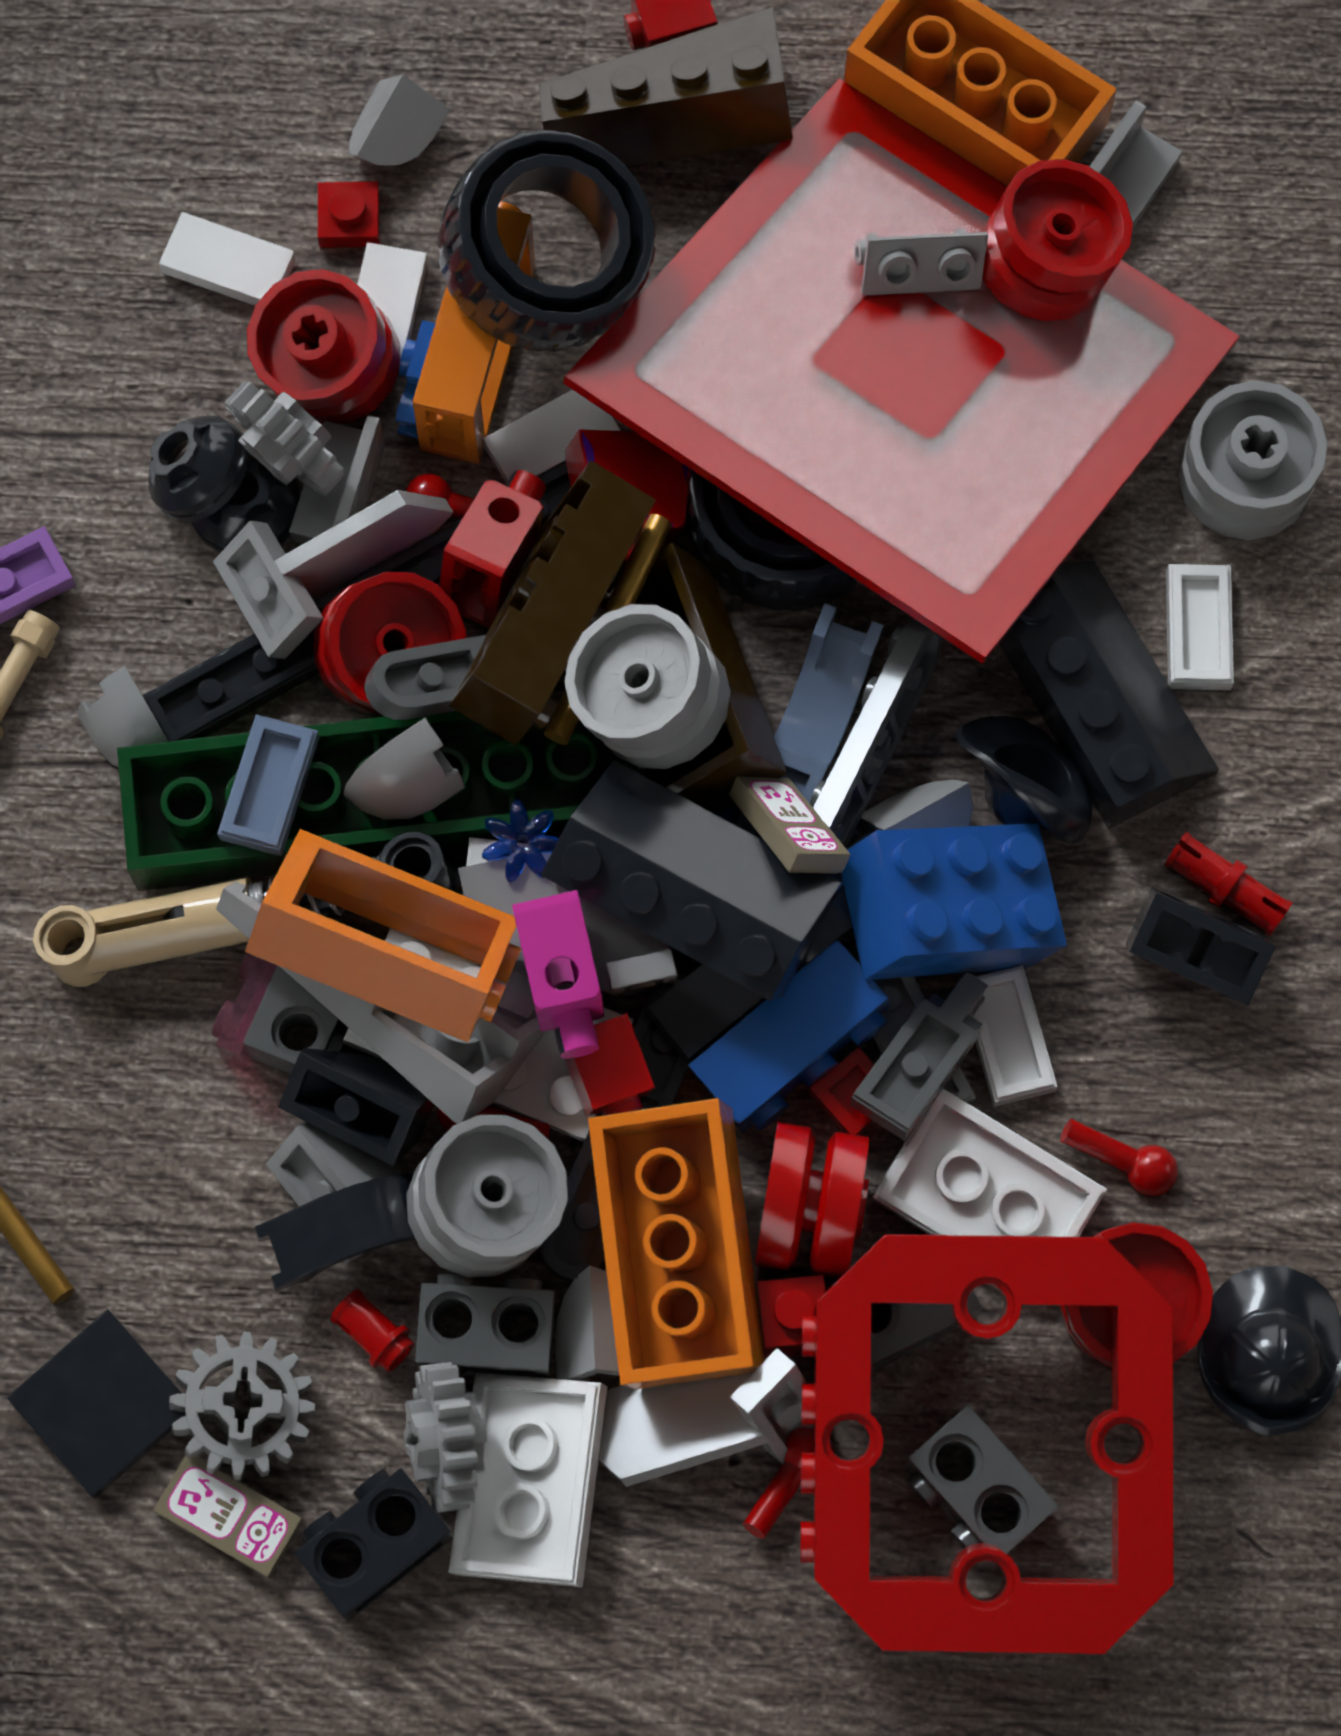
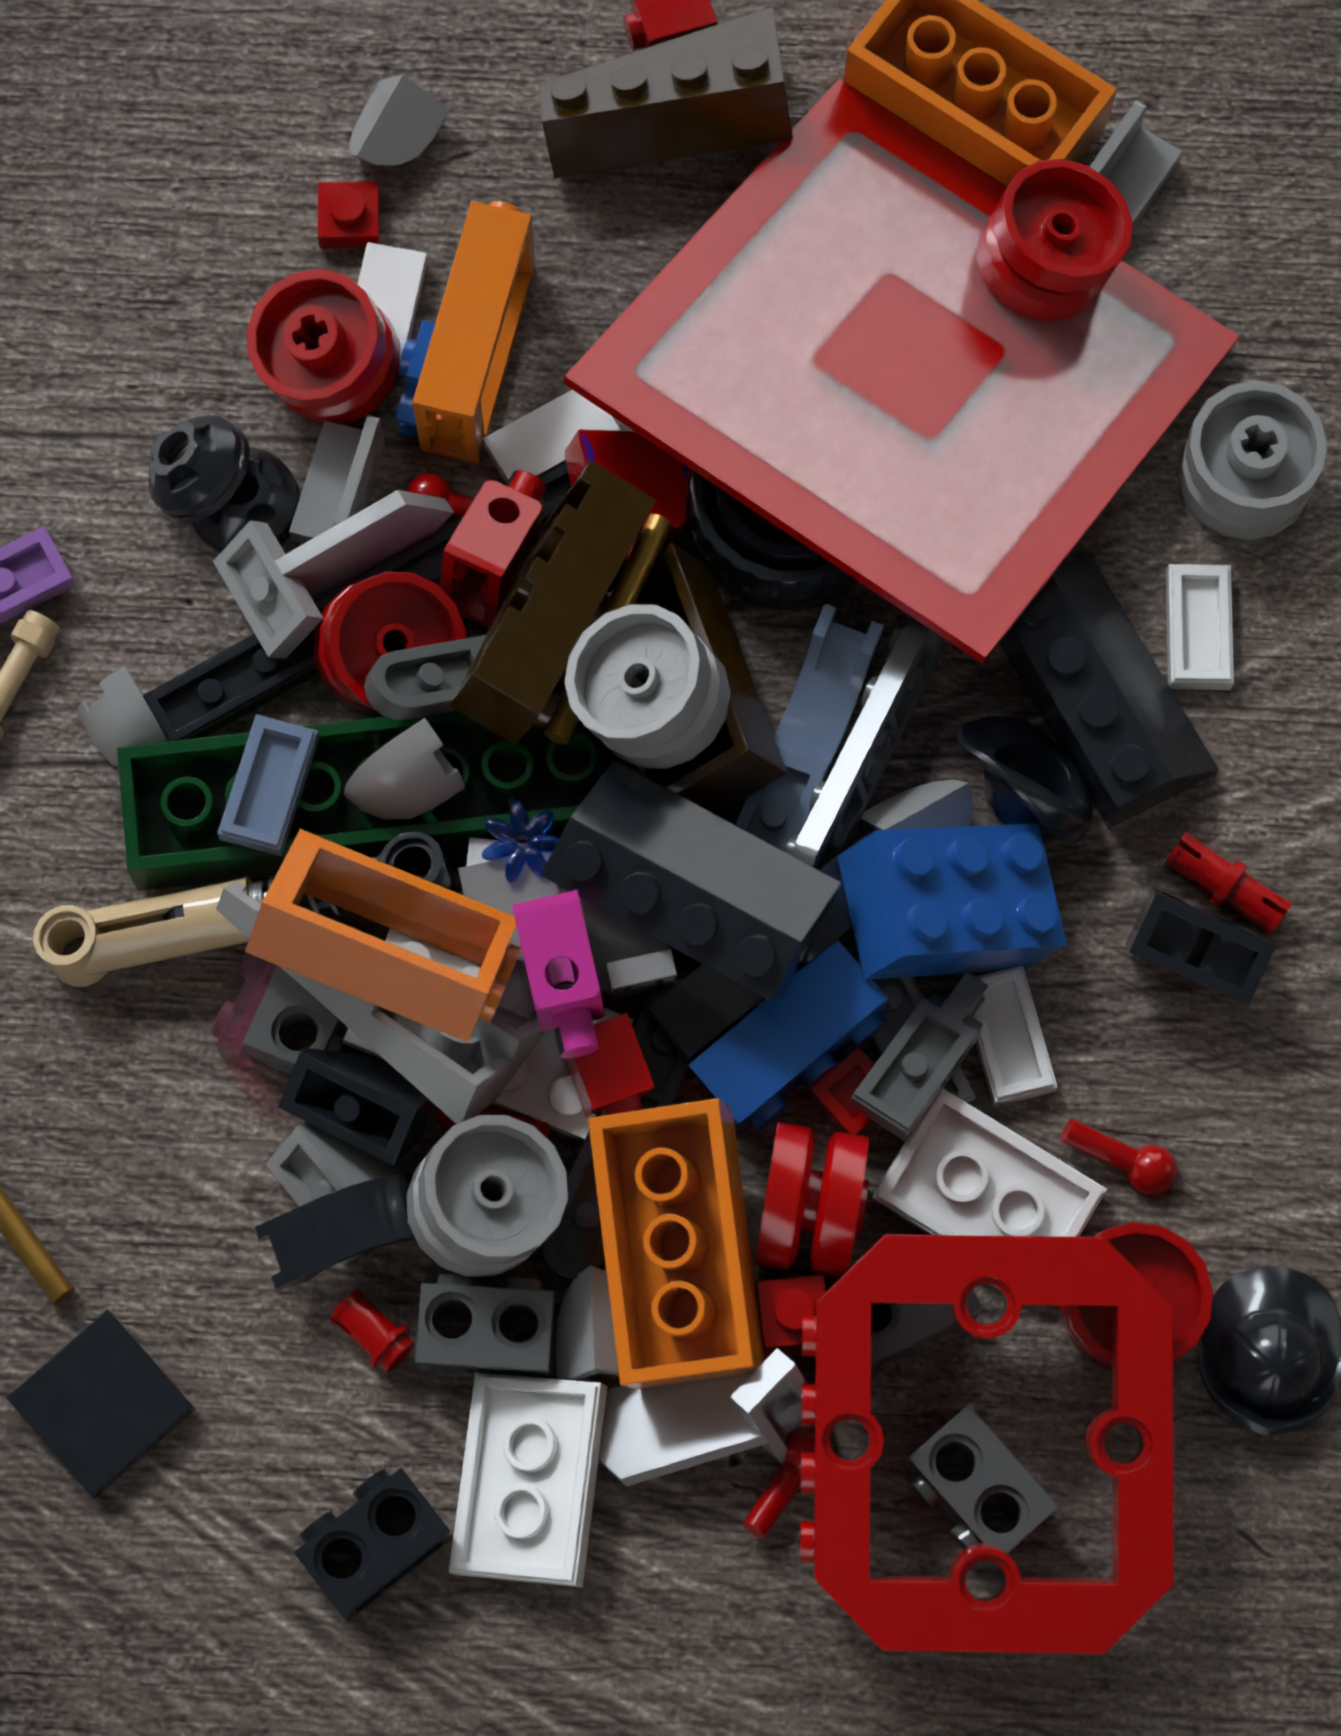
tile [153,1455,304,1579] -> none
white tile [159,212,296,306] -> none
light grey gear [169,1332,315,1481] -> none
light grey gear [224,381,345,496] -> none
light grey gear [403,1362,487,1512] -> none
black tyre [437,130,656,352] -> none
dark tan tile [729,776,851,874] -> none
light grey hinge [854,229,988,296] -> none

